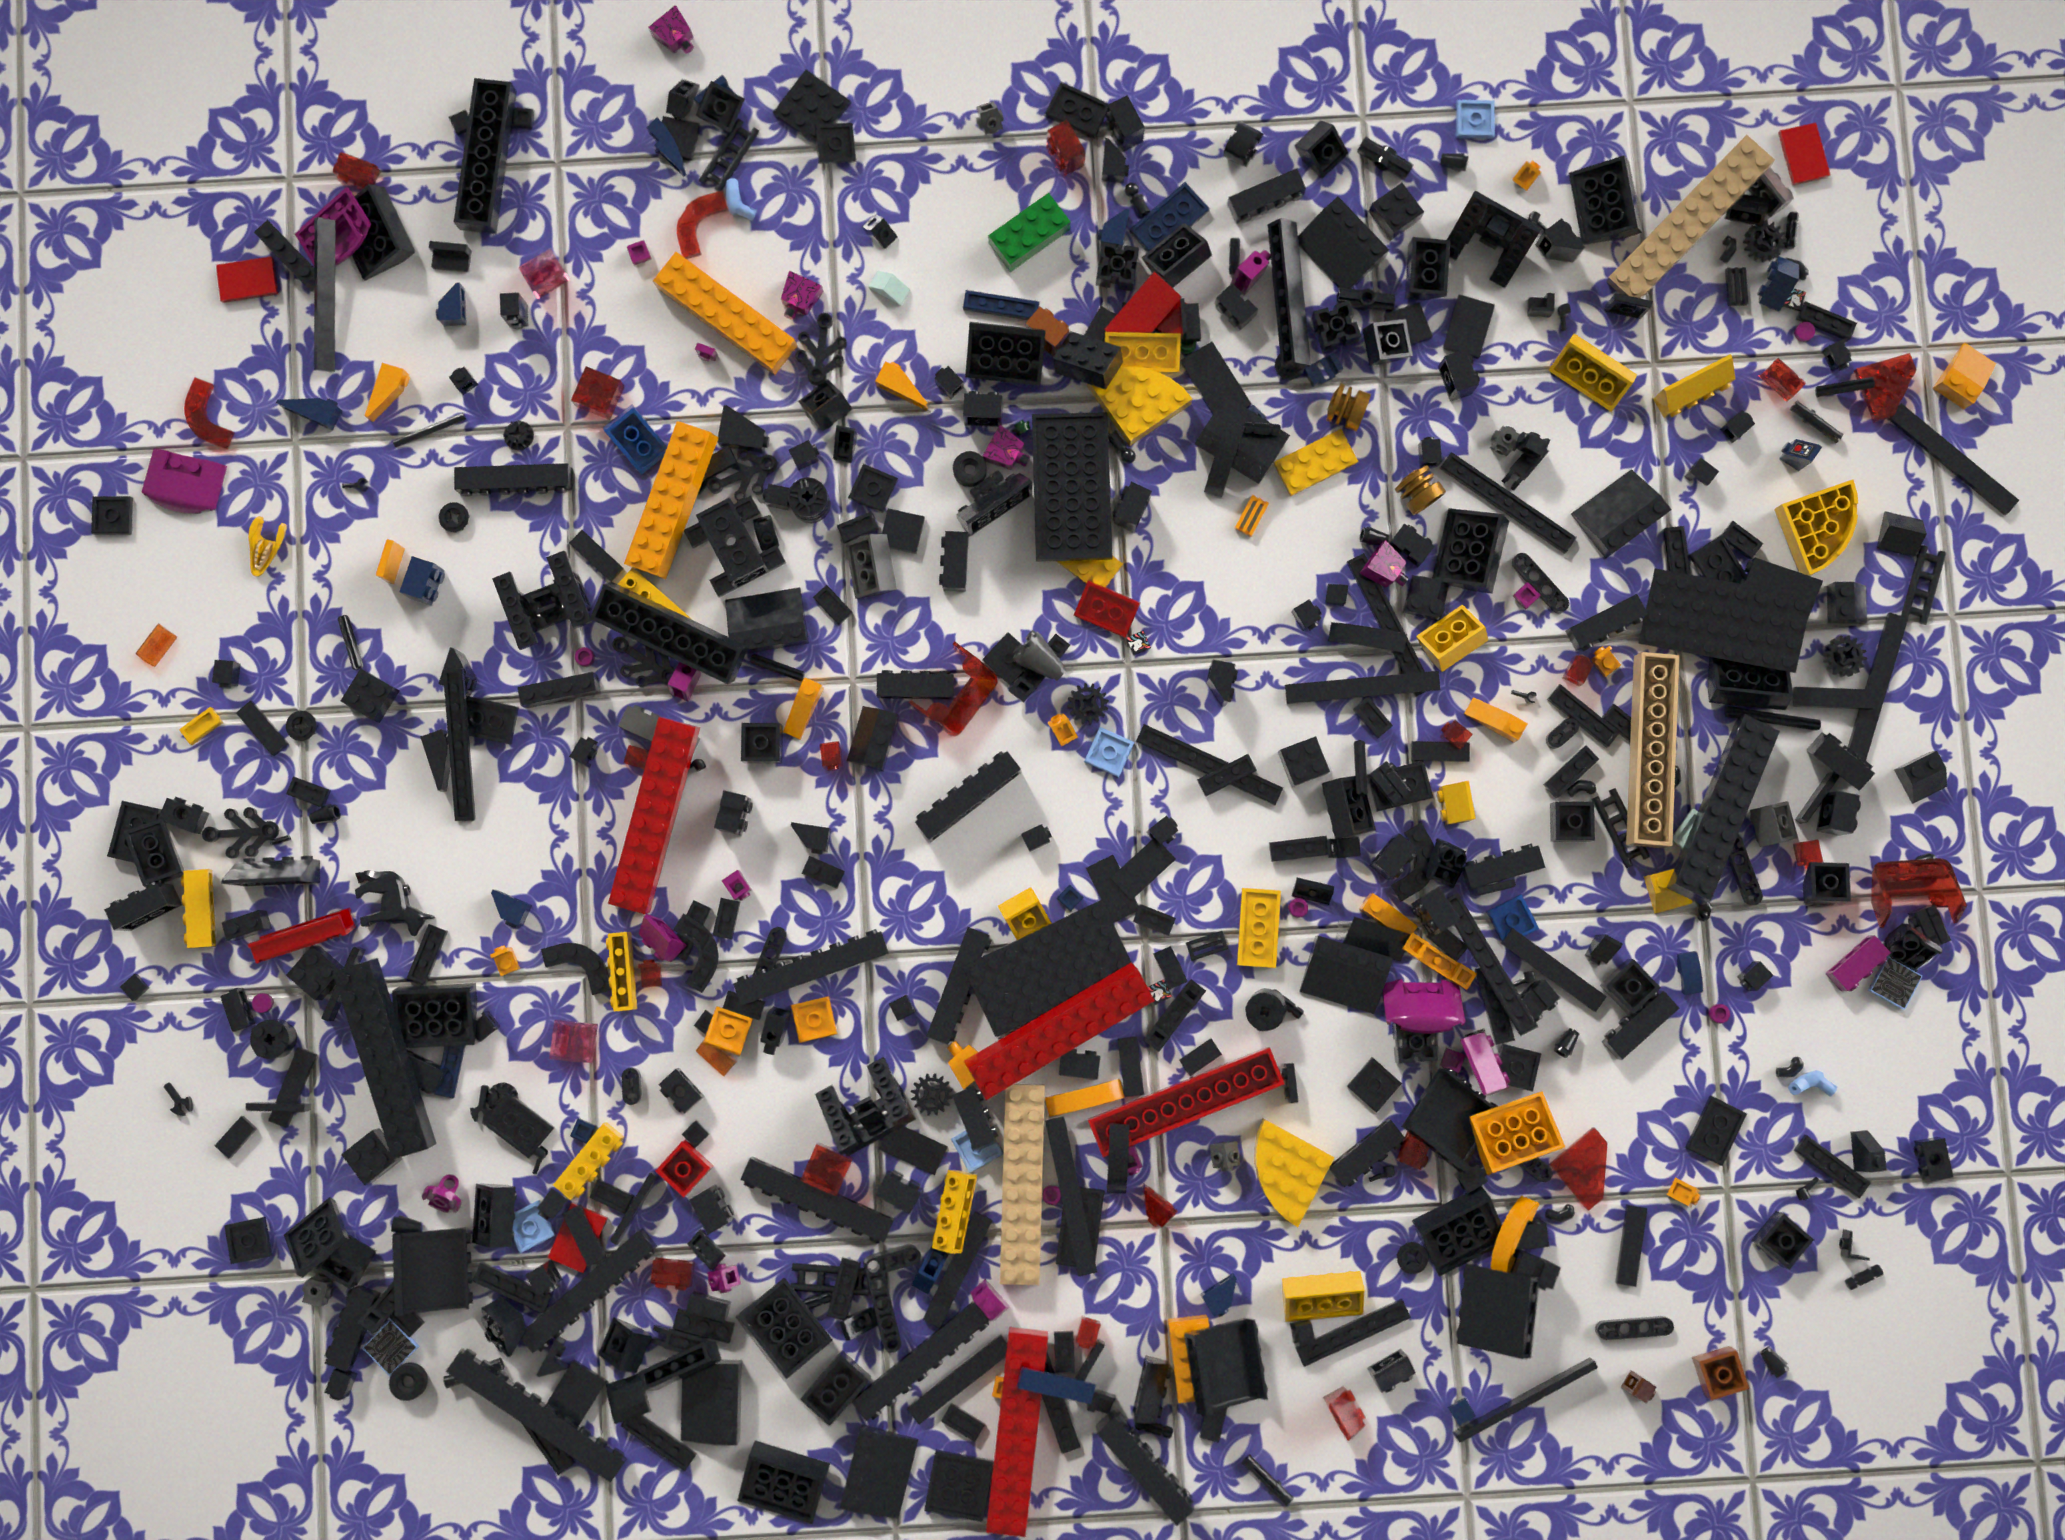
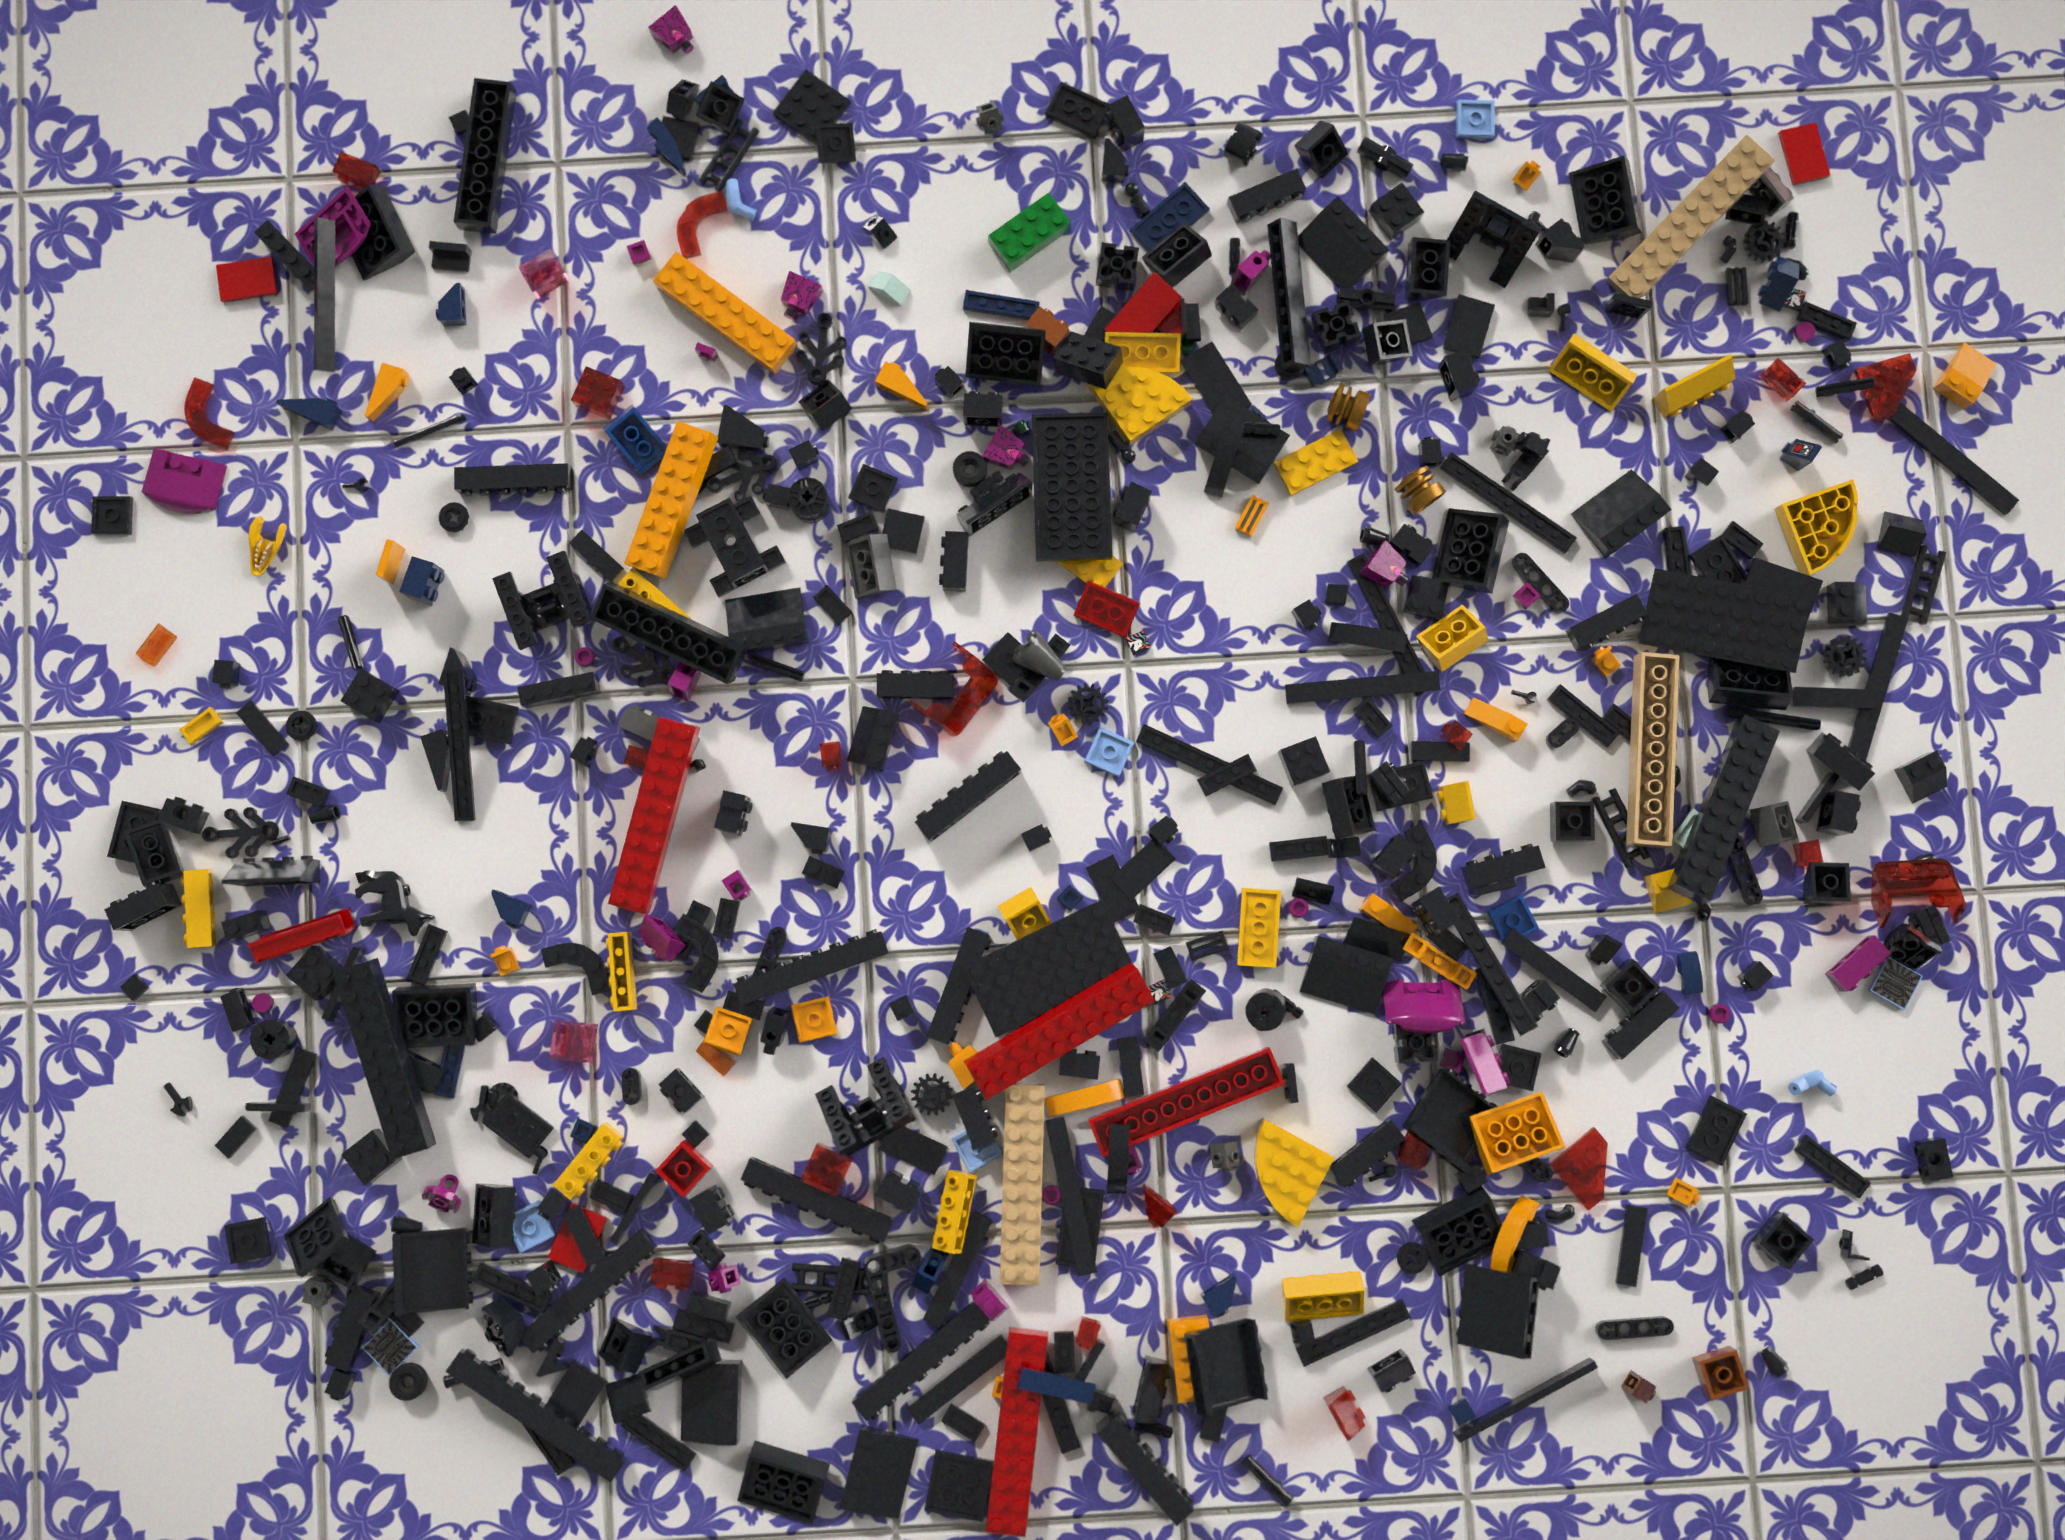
black brick [500,292,528,329] -> none
black gear [503,420,534,450] -> none
black tile [512,107,534,129] -> none
clear red bracket [638,959,662,988] -> none
black brick [741,723,783,764] -> none
black bracket [753,515,779,551] -> none
light orange slope [783,677,824,740] -> none
black brick [800,1350,871,1427] -> none
black slope [833,425,858,463] -> none
clear red brick [1046,120,1086,176] -> none
dark blue slope [1097,209,1130,250] -> none
black tile [1179,1038,1222,1076] -> none
black slope [1206,660,1238,706] -> none
black slope [1426,838,1467,888] -> none
black hand [1513,971,1535,987] -> none
black plate [1543,745,1599,799] -> none
clear red brick [1562,655,1594,686] -> none
black arm [1776,1057,1804,1077] -> none
black hand [1796,1177,1819,1201] -> none
black slope [1850,1130,1887,1173] -> none

